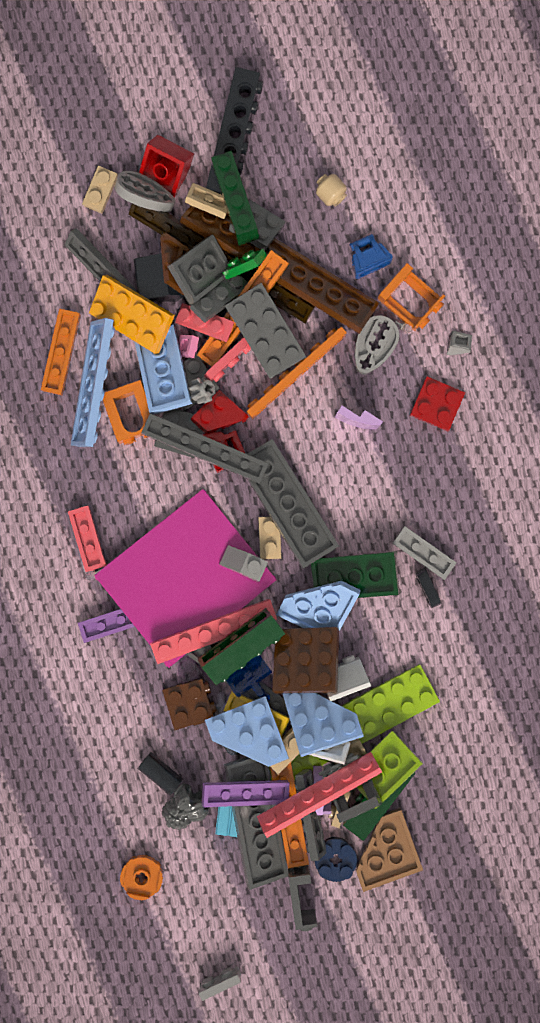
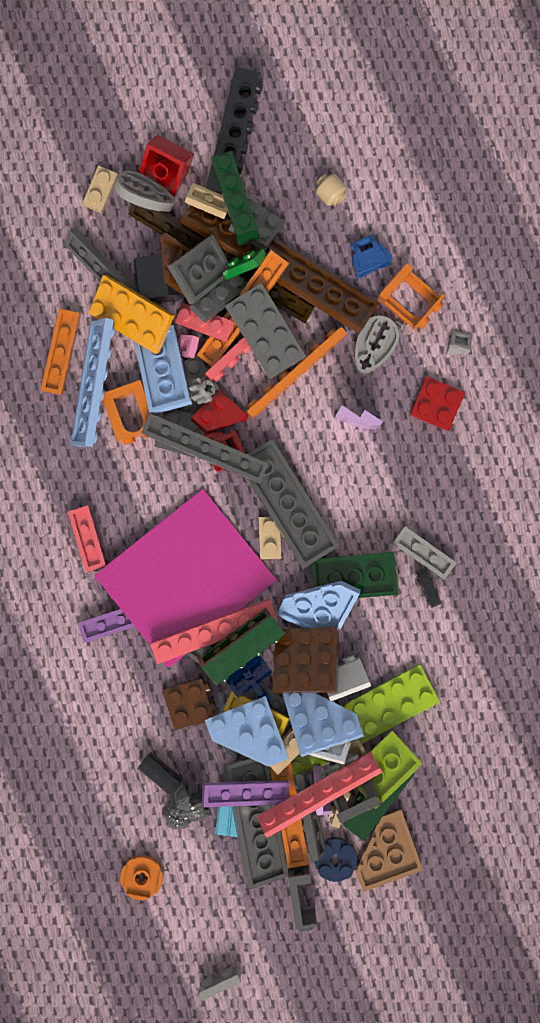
light grey slope [219,545,268,582] -> none

